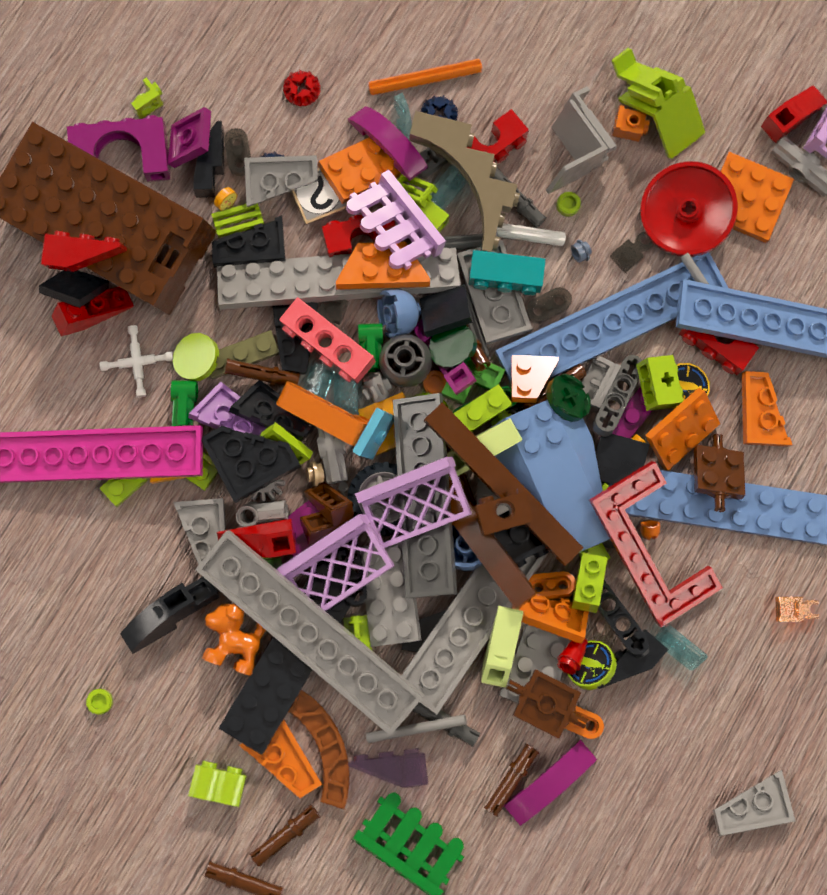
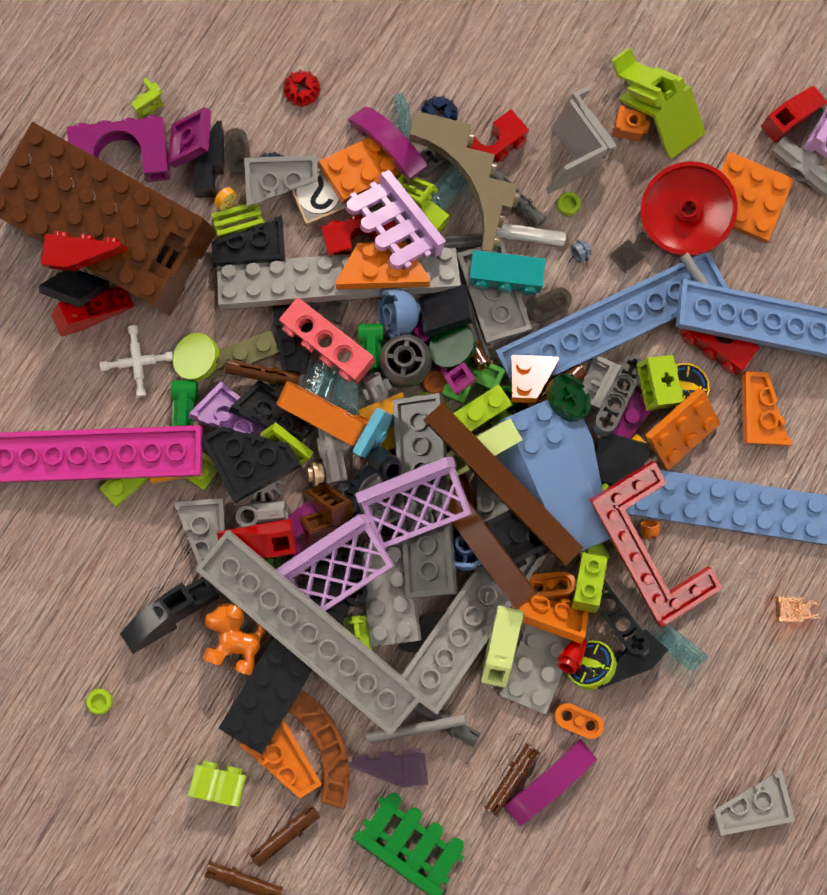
orange axle [368,59,482,95] -> none
reddish brown brick [474,489,534,536] -> none
reddish brown plate [506,669,588,739] -> none
reddish brown plate [694,434,745,512] -> none
none -> black brick [368,447,402,480]

